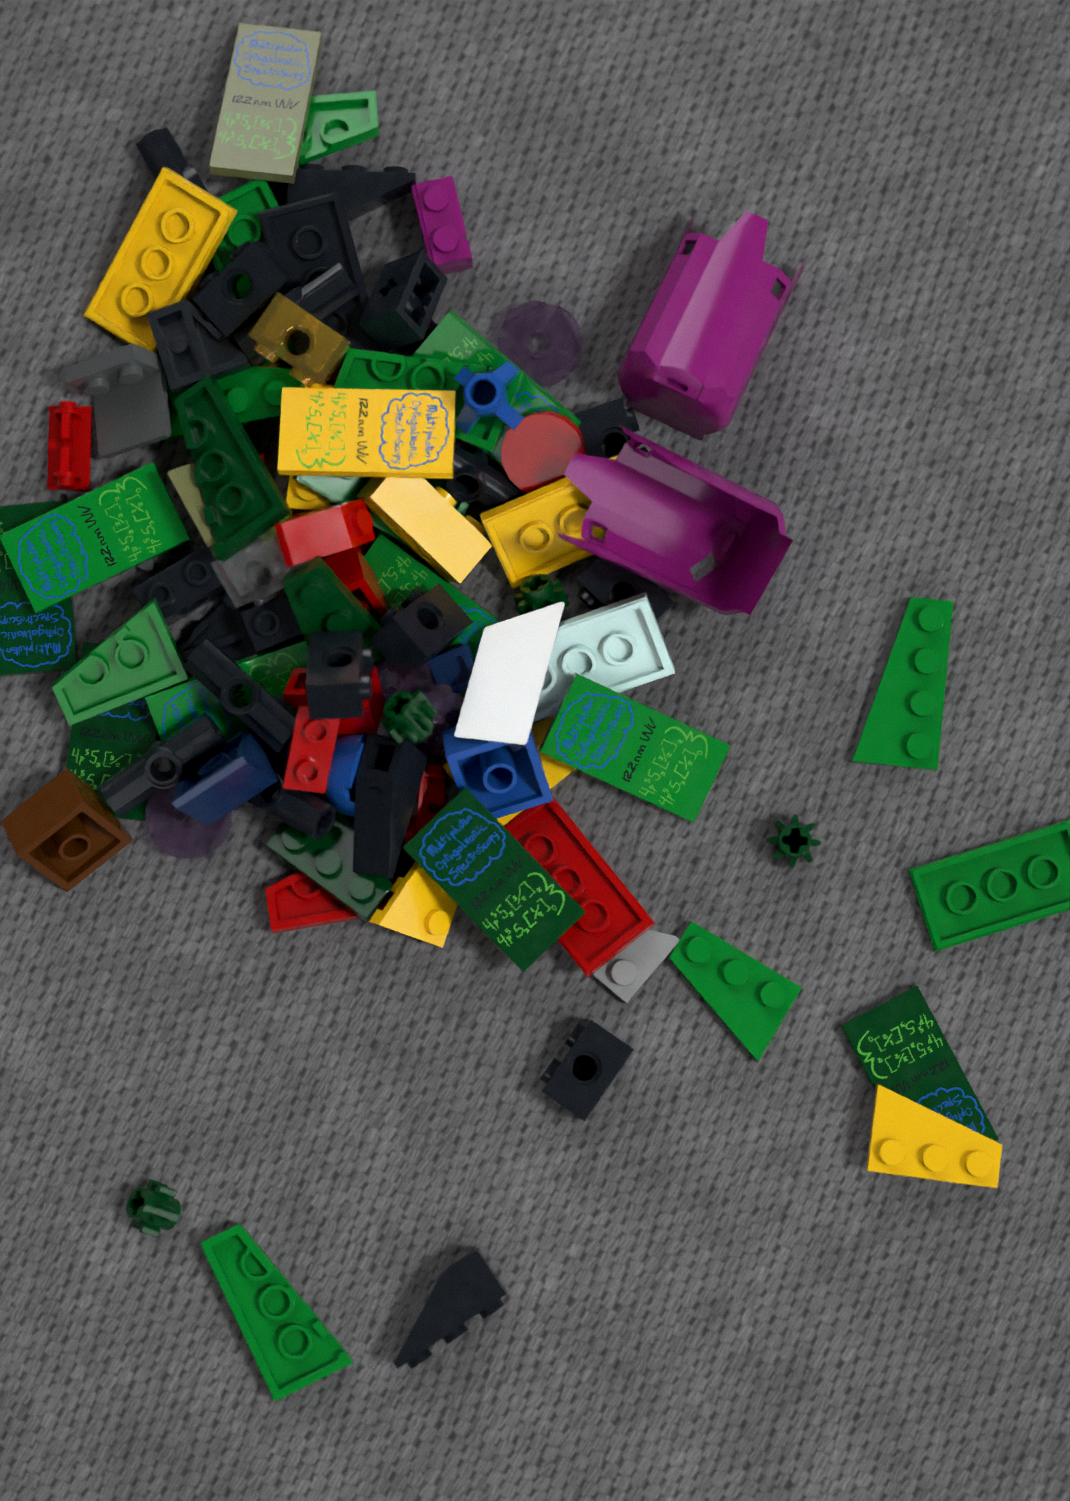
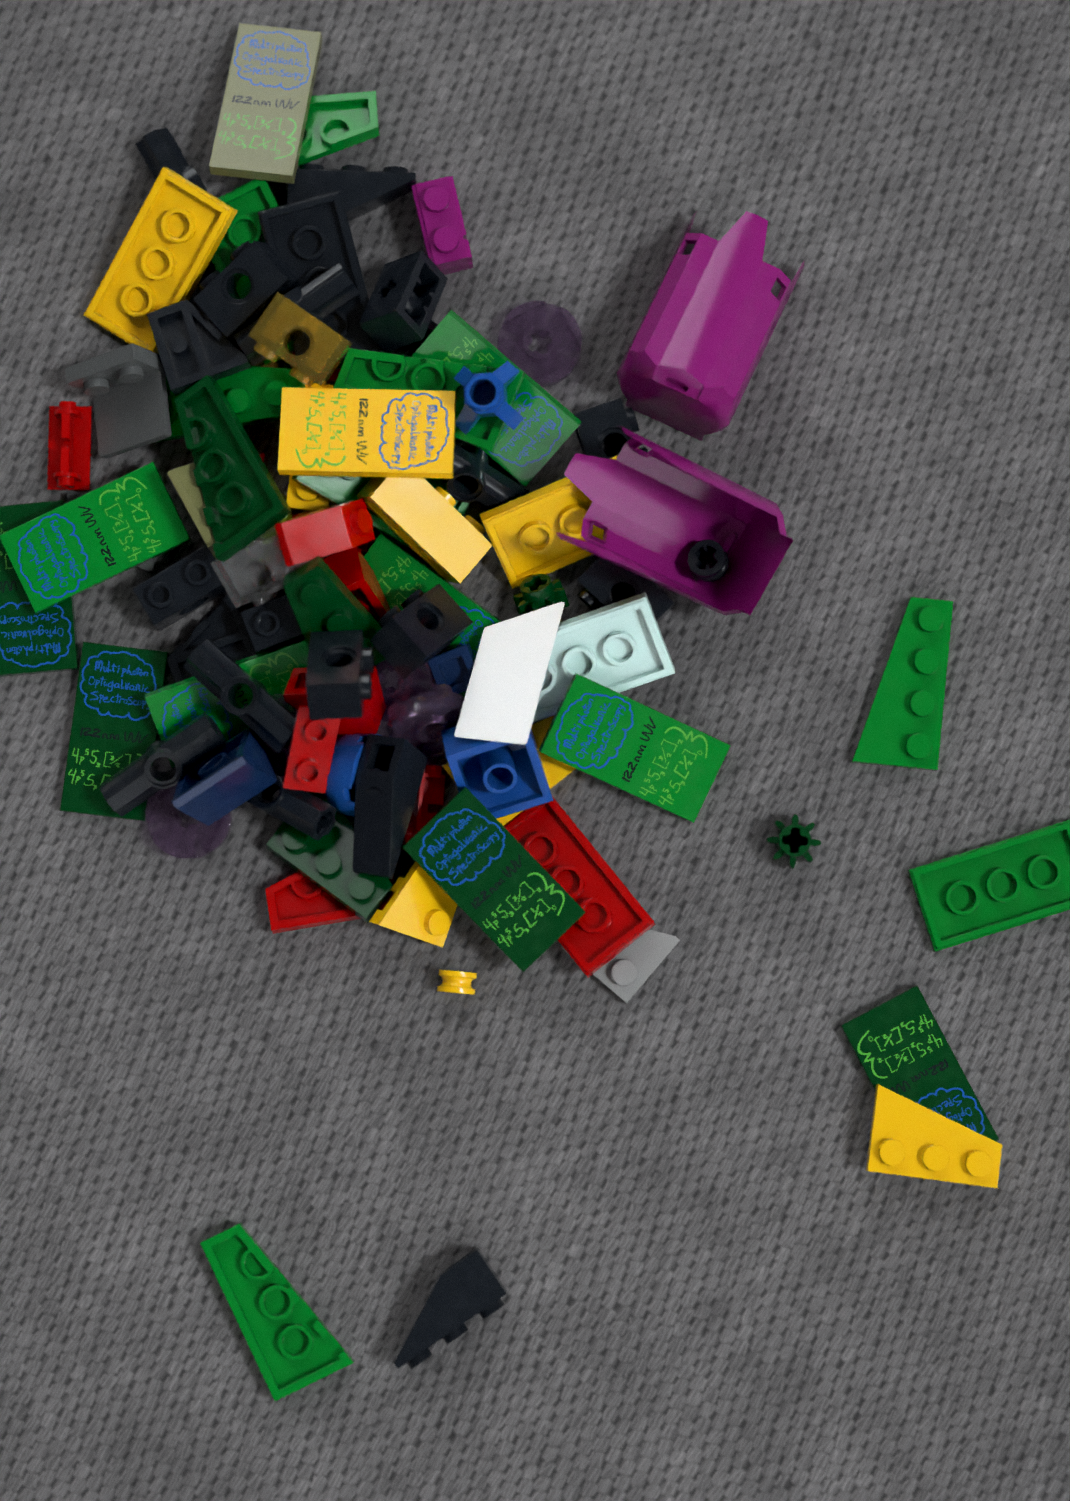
reddish brown slope [1,768,133,892] -> none
green wing [52,598,189,726] -> none
dark green gear [126,1179,181,1238] -> none
dark green gear [380,689,438,744] -> none
red tile [501,411,587,493] -> none
black brick [540,1020,634,1121] -> none
green wing [669,921,802,1062] -> none
none -> yellow bush [437,970,477,995]
none -> black bush [688,540,729,582]

